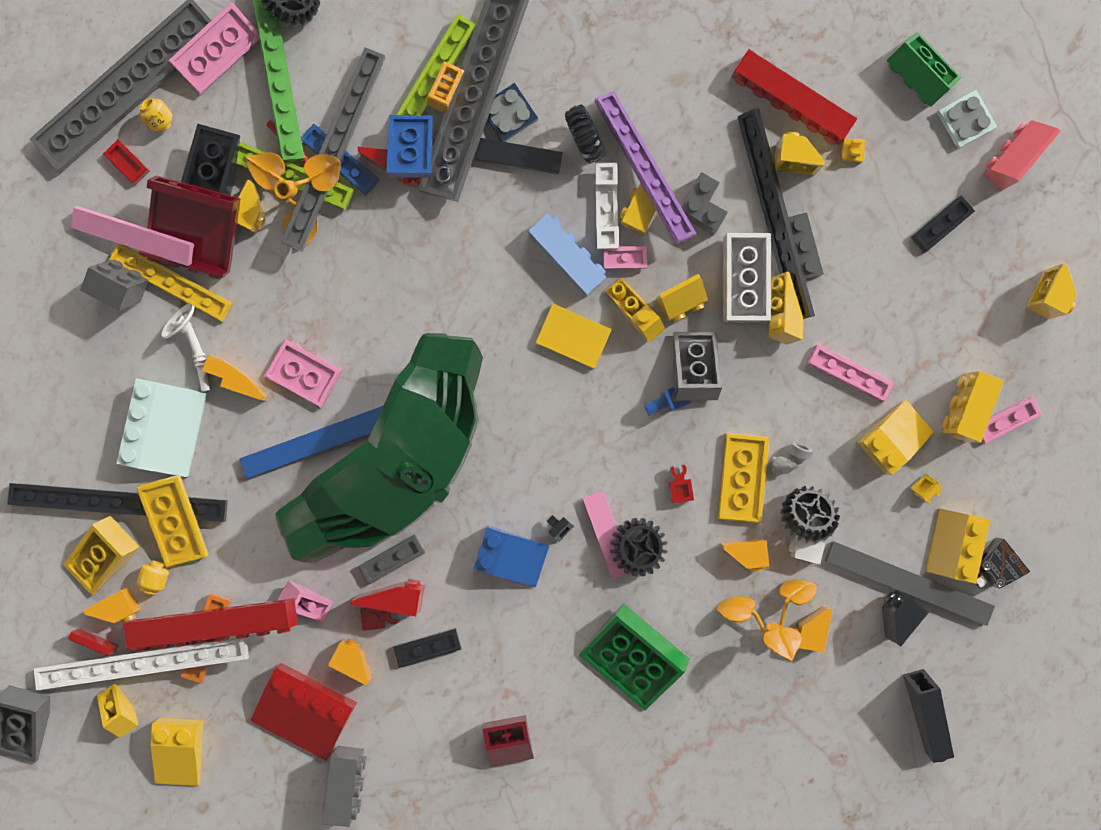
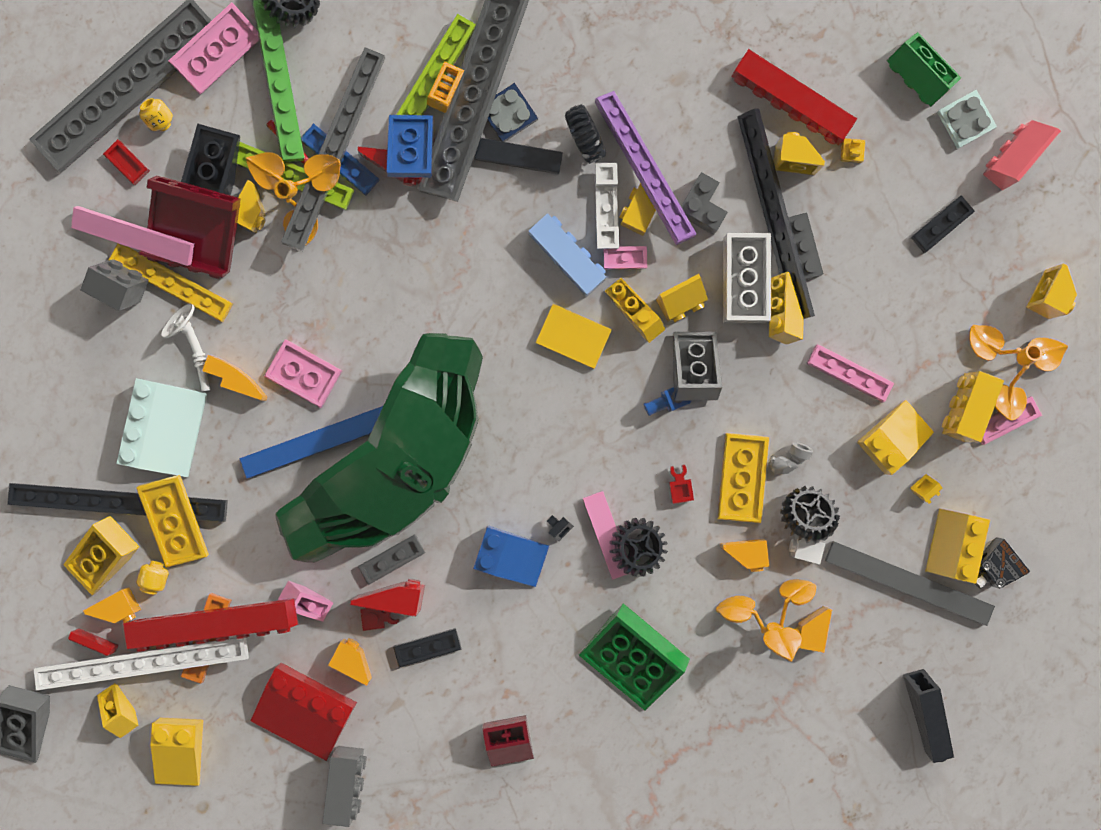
black slope [882,590,929,647] -> none
none -> light orange plant [969,325,1068,421]

